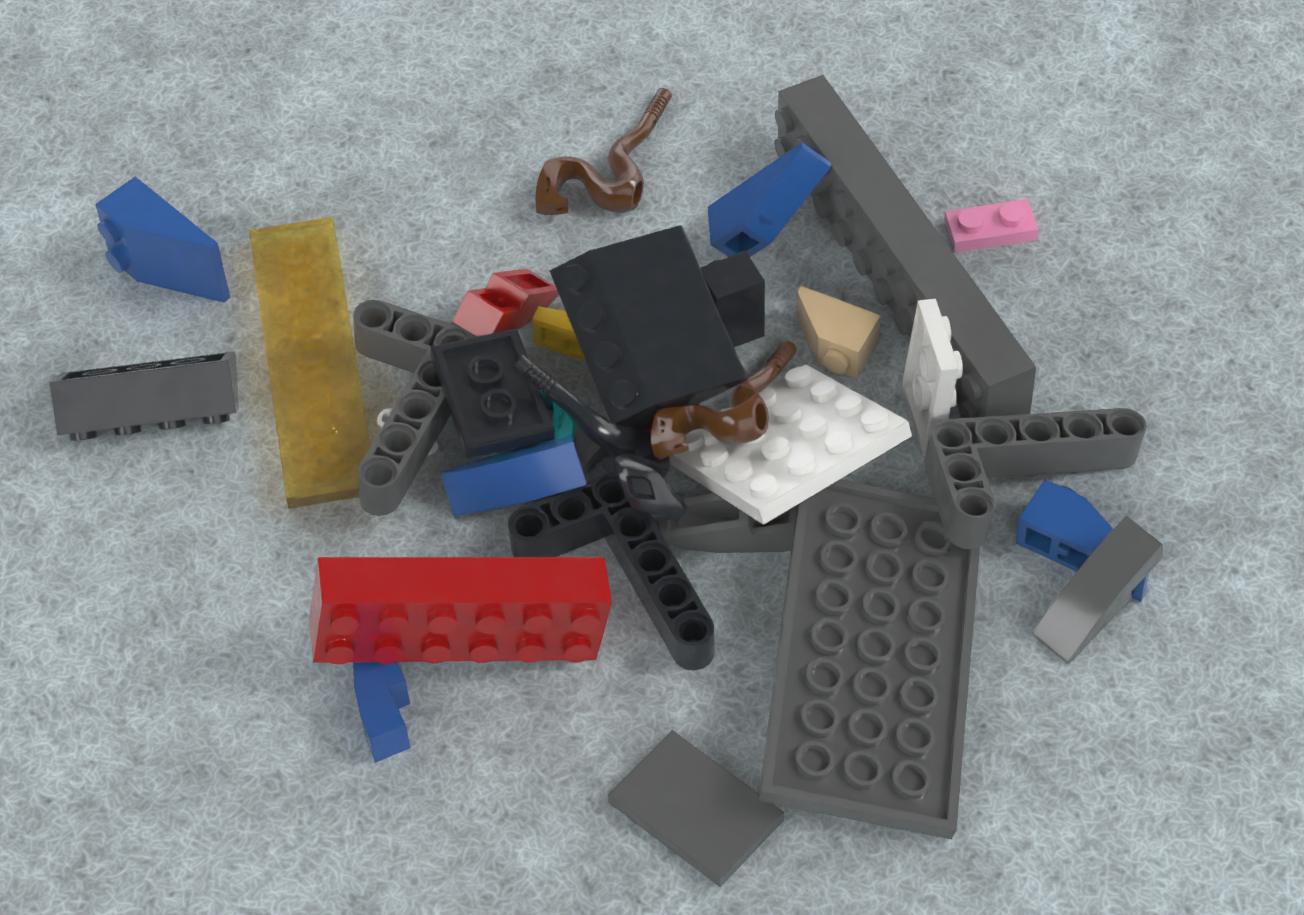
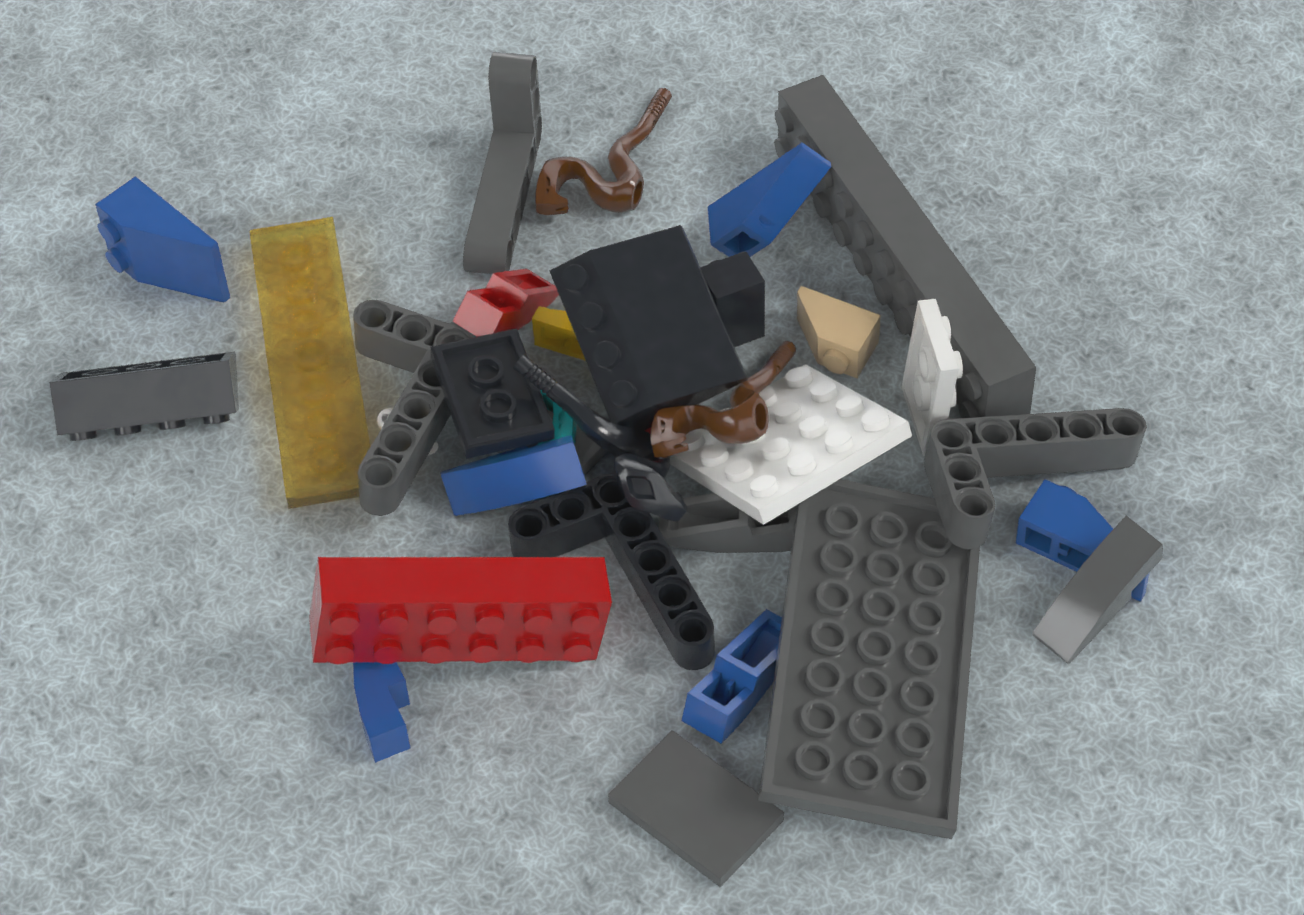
bright pink plate [944,199,1038,253] -> none
none -> dark grey beam [463,52,542,274]
none -> blue slope [681,609,782,744]

